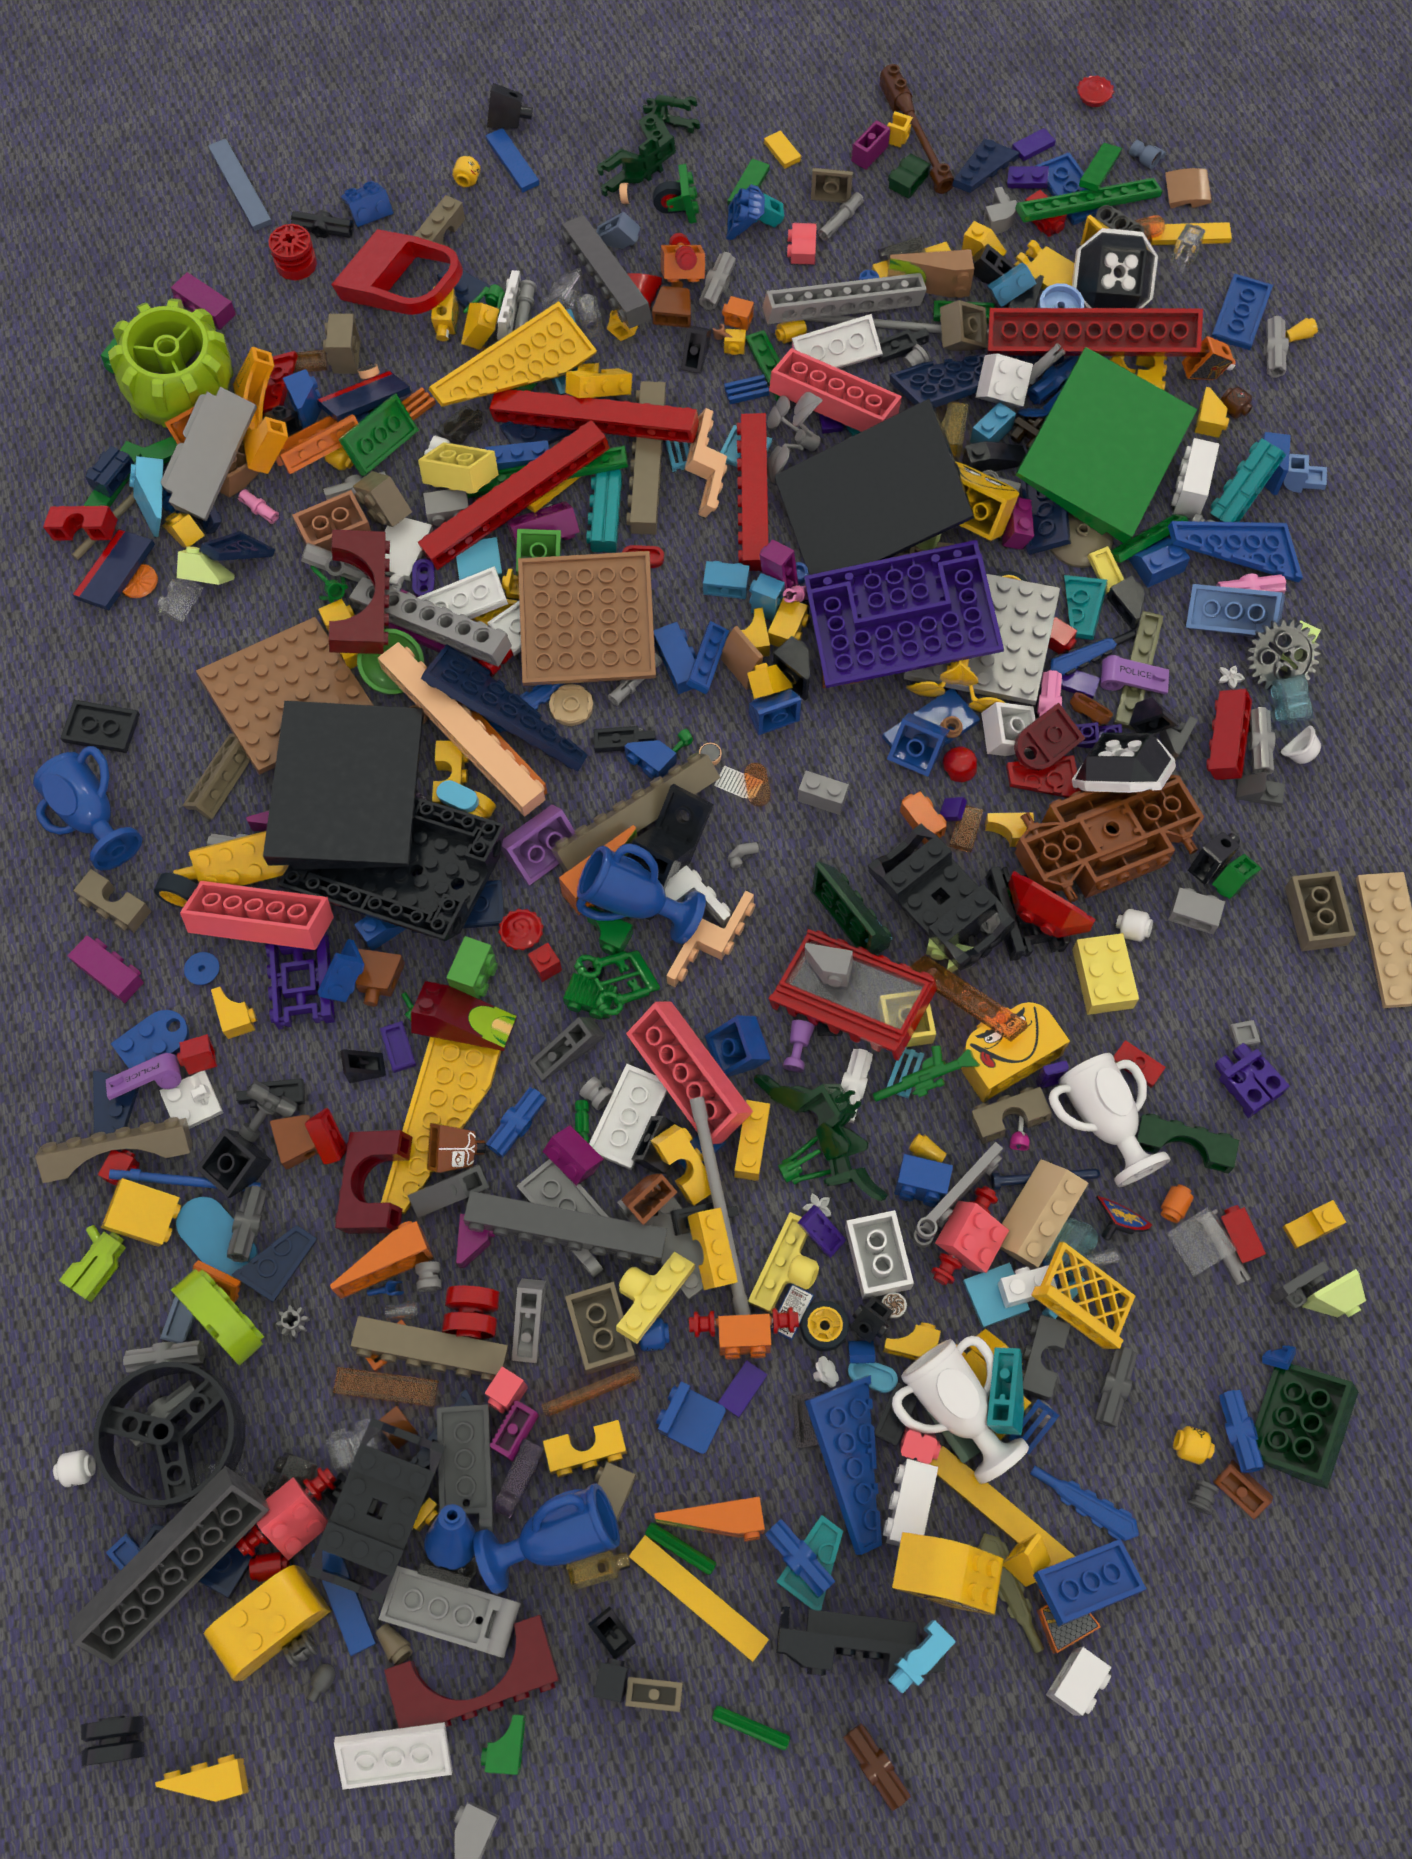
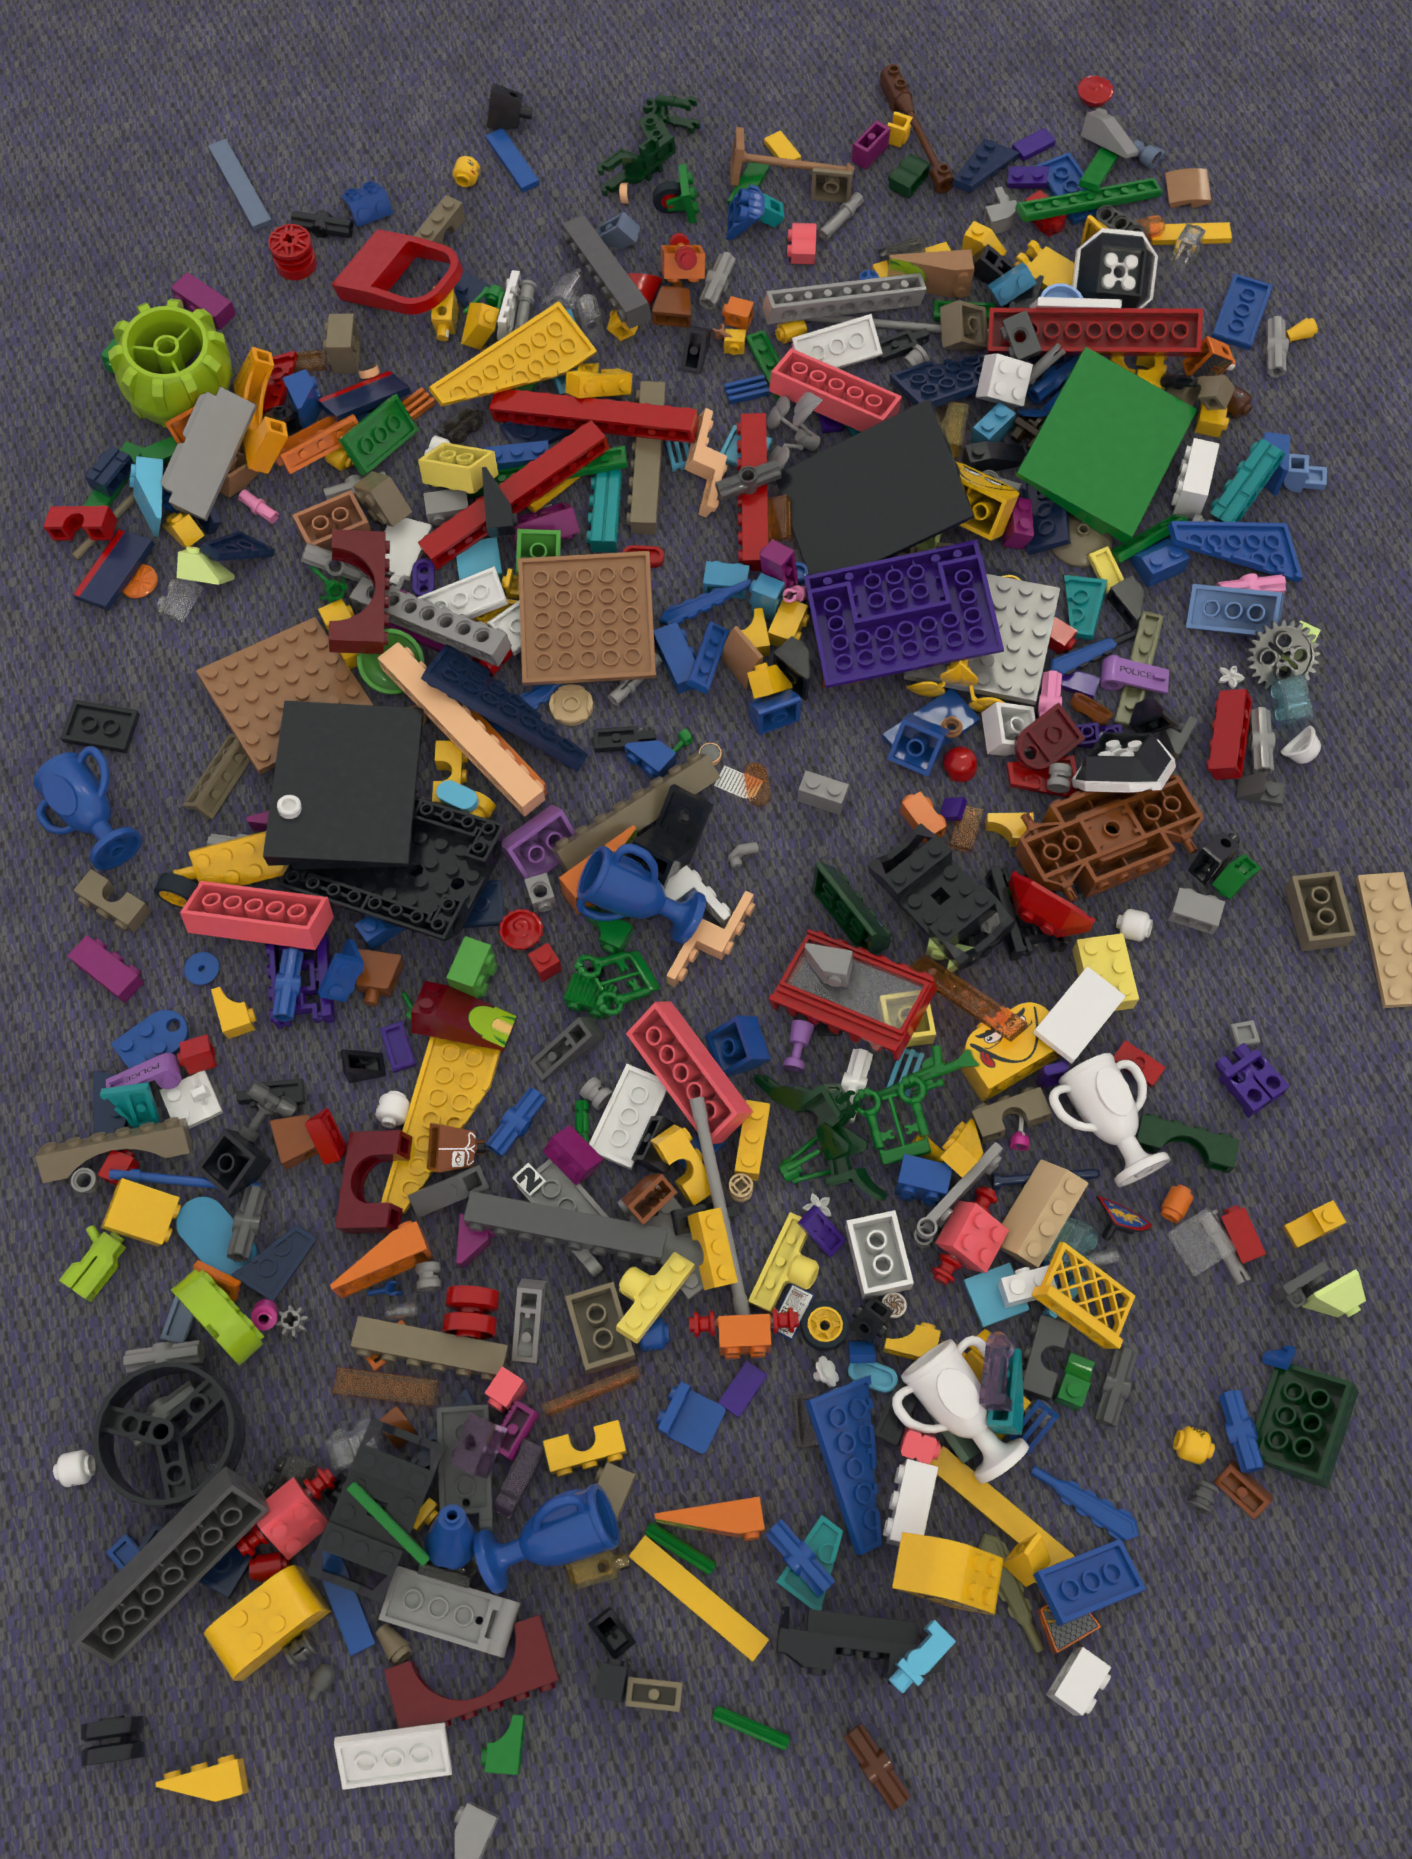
none -> light grey piece [71,1168,99,1193]
none -> teal wing [100,1082,160,1128]
none -> dark pink brick [251,1299,278,1331]
none -> blue piece [272,948,304,1022]
none -> white tile [277,795,302,819]
none -> green tile [346,1482,430,1566]
none -> white head [375,1091,410,1129]
none -> clear purple brick [449,1413,508,1479]
none -> black slope [482,467,519,537]
none -> sticker [512,1163,546,1196]
none -> light grey brick [524,873,556,912]
none -> blue sword [659,579,752,625]
none -> dark grey piece [715,460,781,501]
none -> tan wheel [729,1173,753,1203]
none -> medium nougat tile [730,127,854,186]
none -> clear orange tile [768,495,791,541]
none -> green piece [853,1075,931,1165]
none -> yellow slope [940,1118,983,1178]
none -> clear purple leg [979,1331,1014,1411]
none -> dark grey brick [1000,310,1042,361]
none -> white tile [1030,297,1122,308]
none -> white tile [1033,966,1126,1064]
none -> light grey wheel [1047,763,1072,793]
none -> green arch [1053,1352,1095,1411]
none -> light grey slope [1081,108,1139,158]
none -> black axle [1160,372,1198,390]
none -> dark tan arch [1167,375,1235,410]

